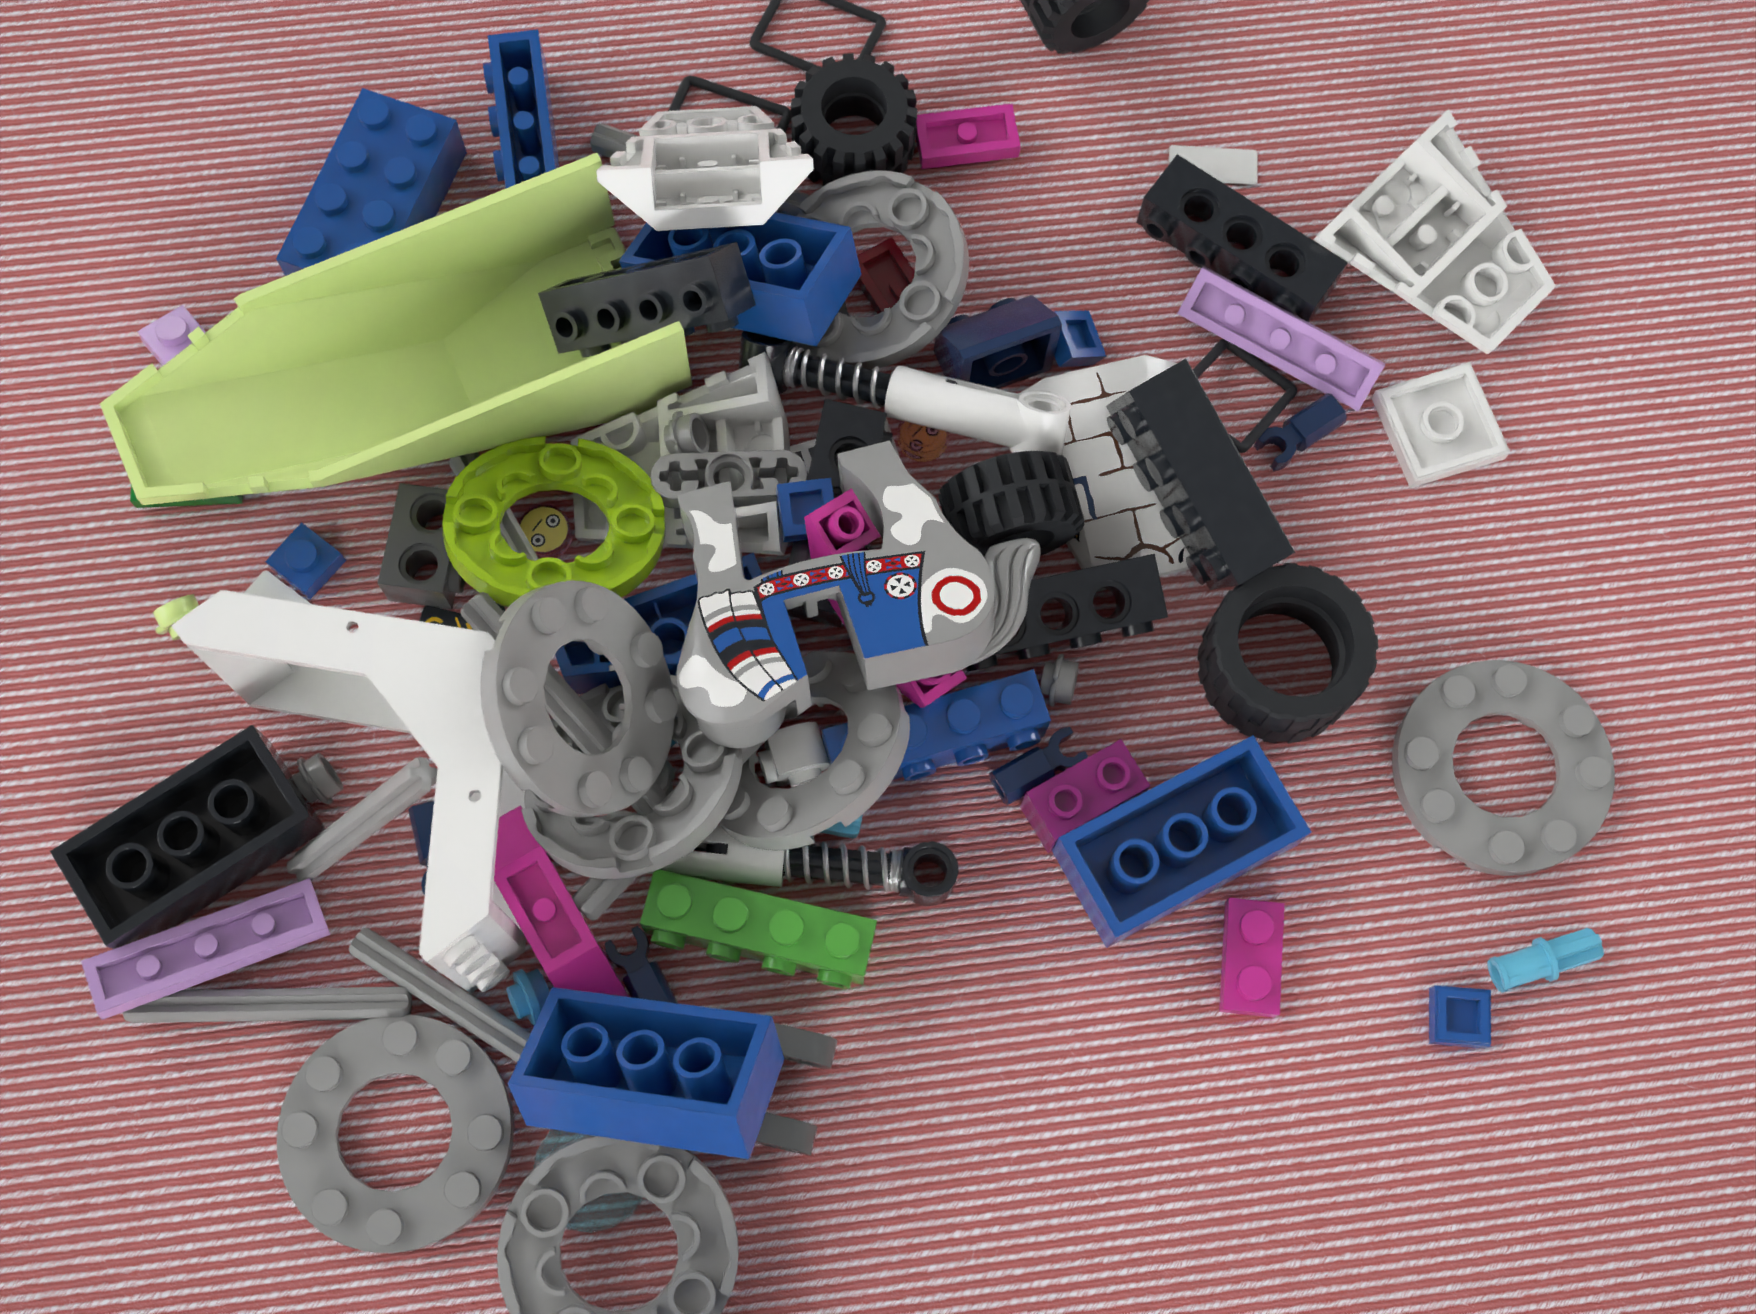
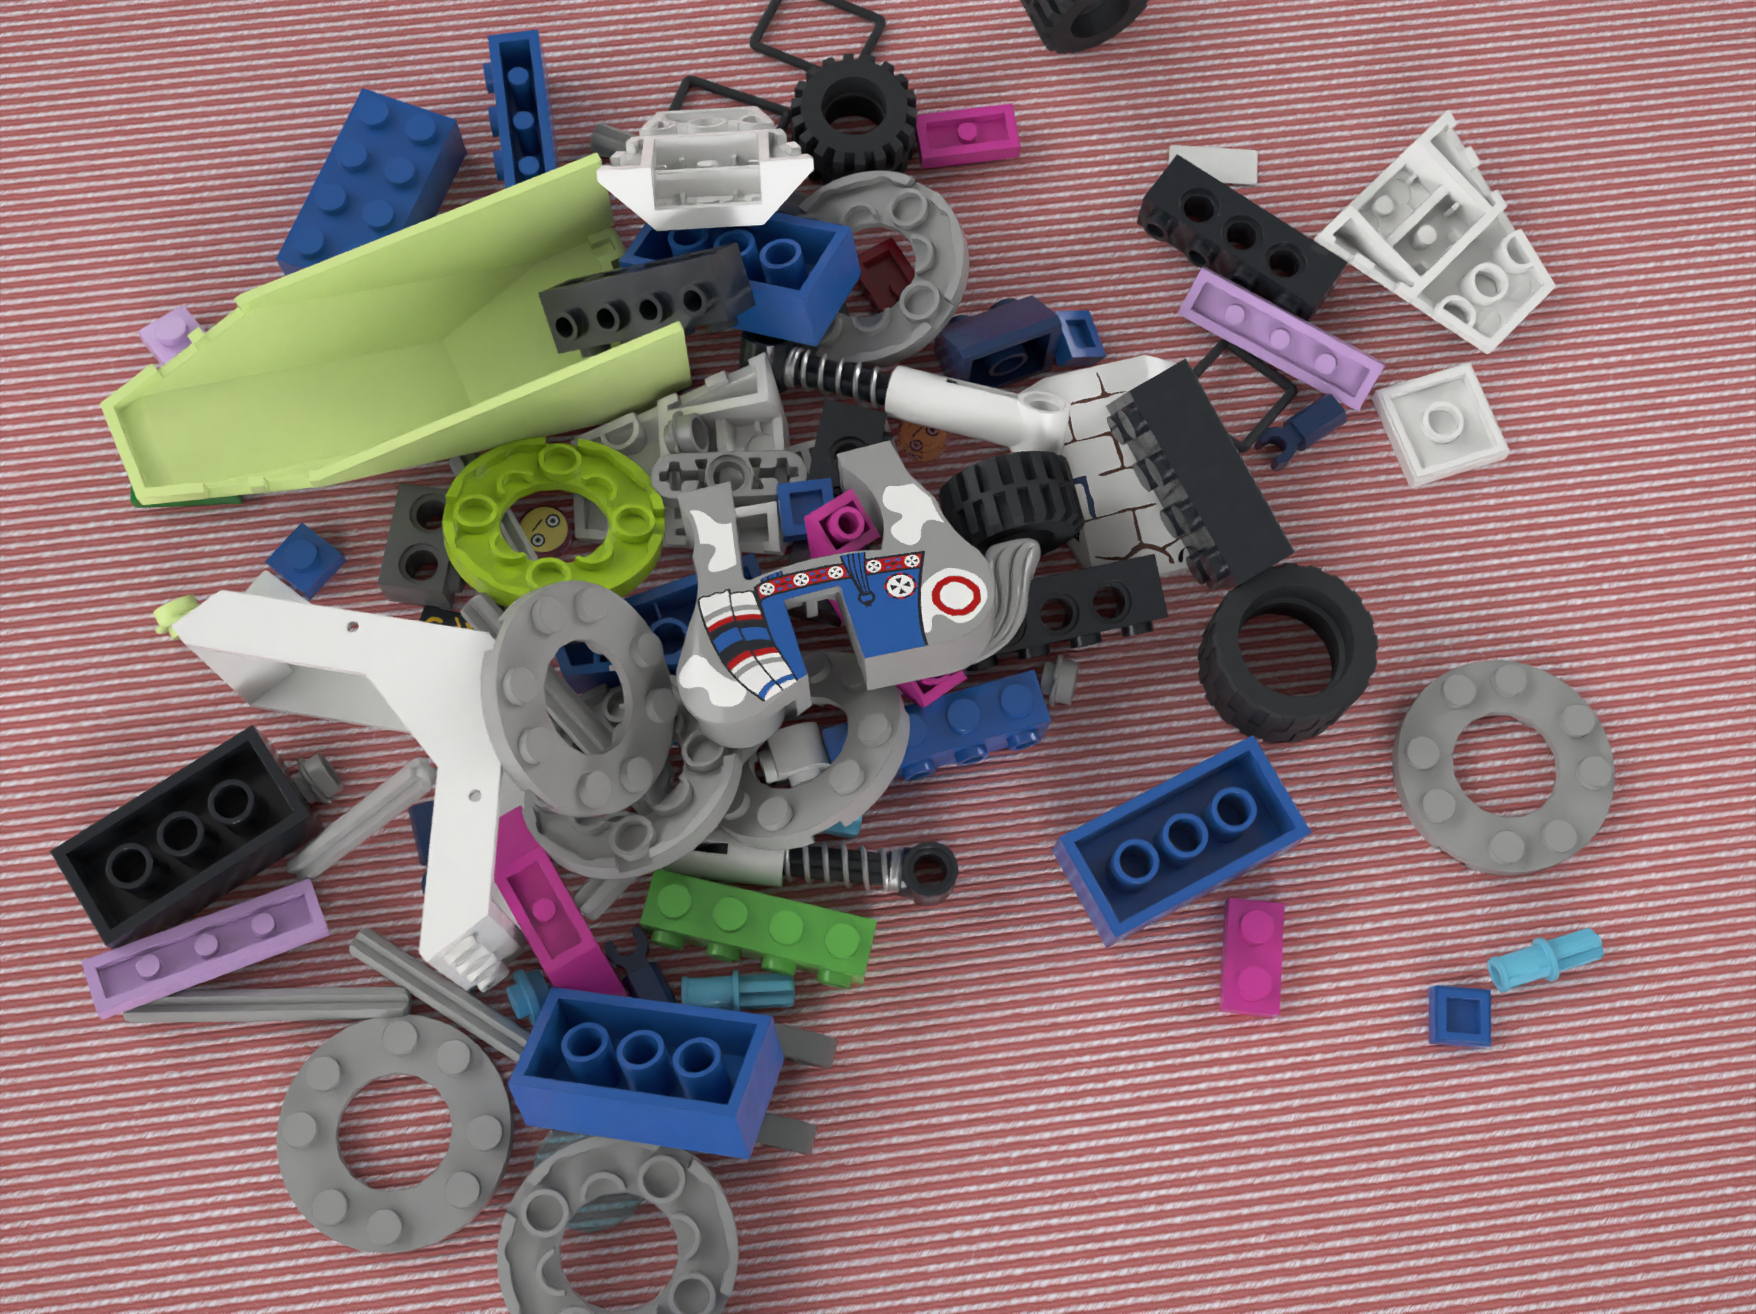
dark blue bar [989,727,1088,805] -> none
magenta brick [1020,739,1151,853] -> none
none -> medium azure axle [681,970,795,1012]

